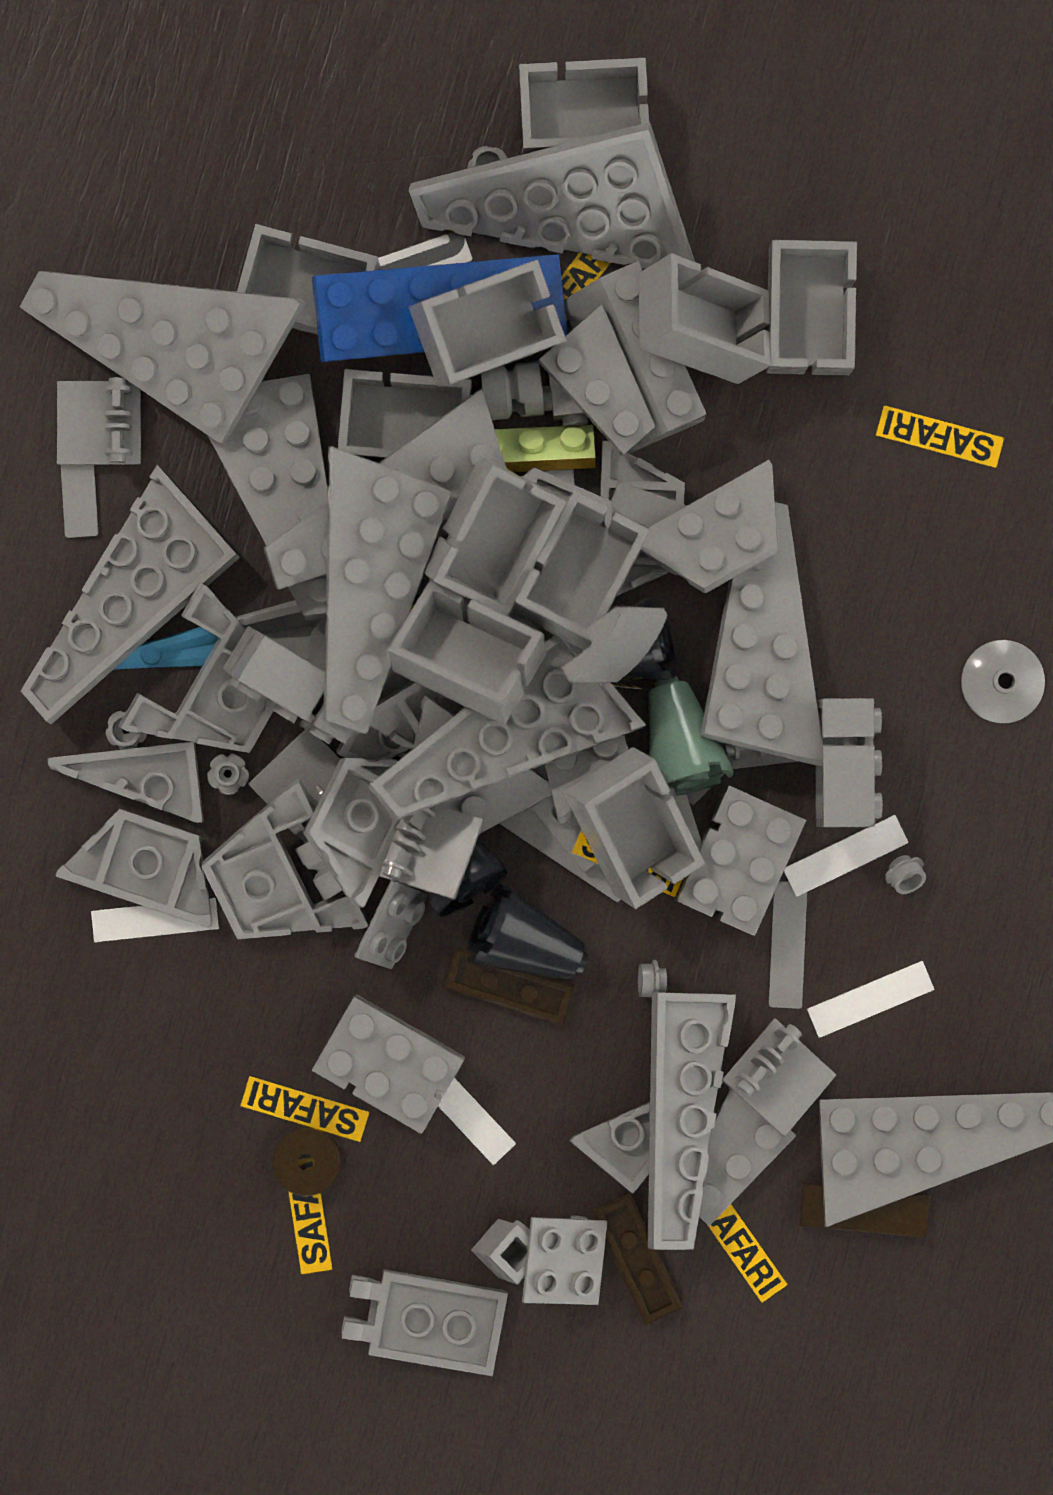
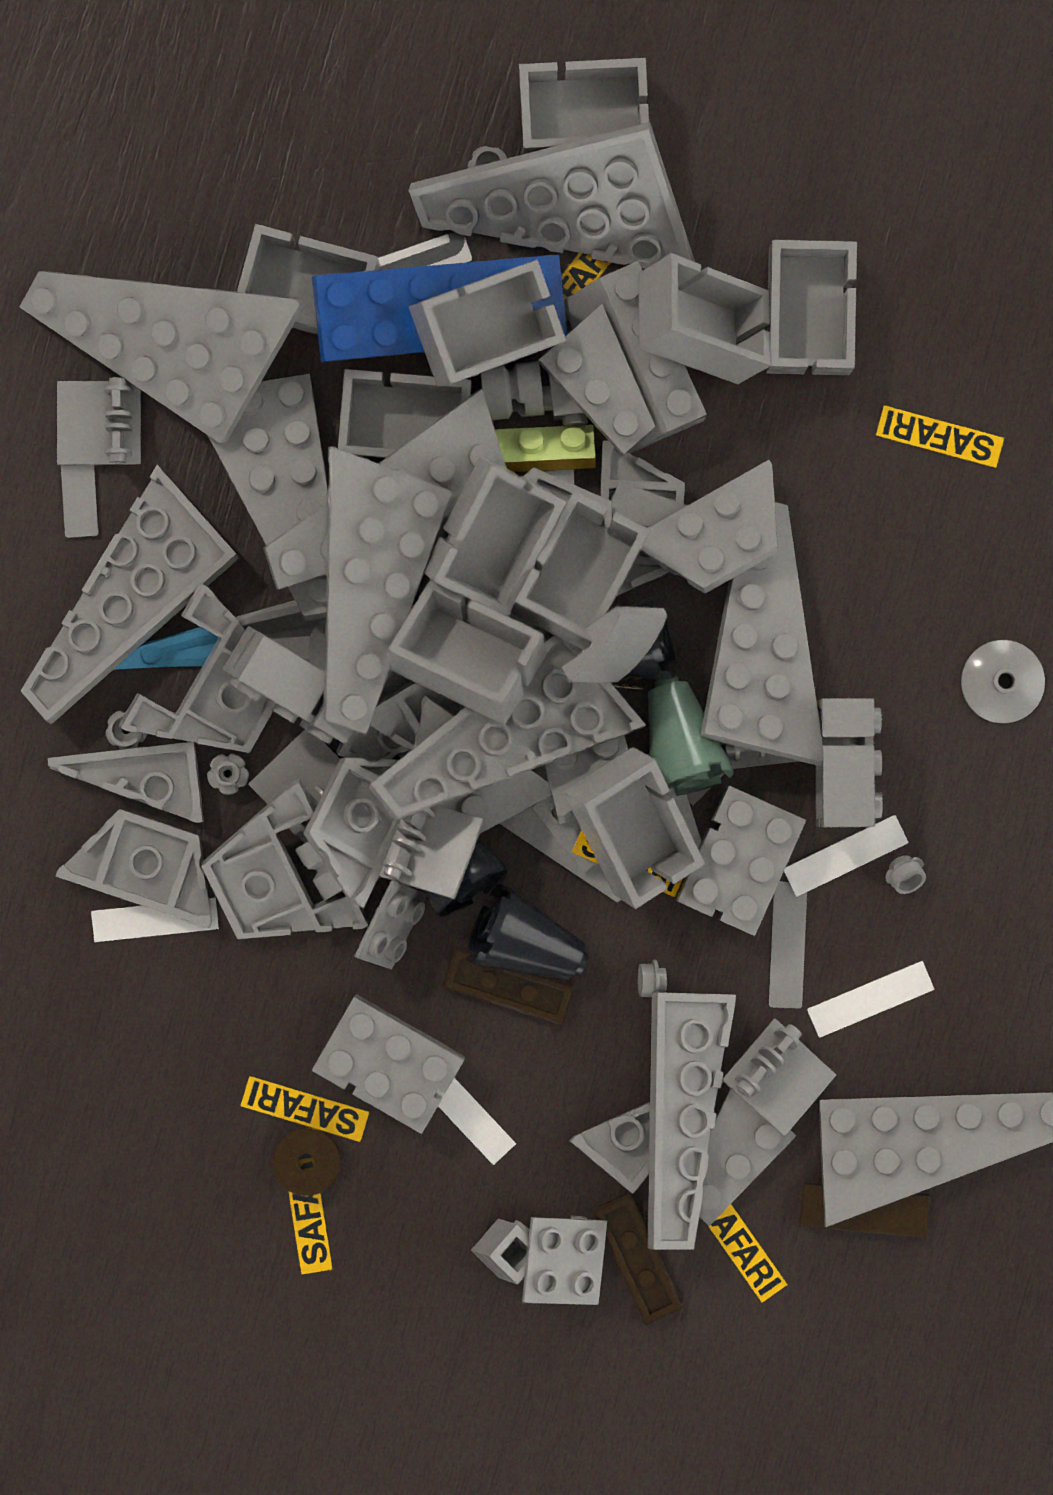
light grey tile [341,1269,508,1376] -> none

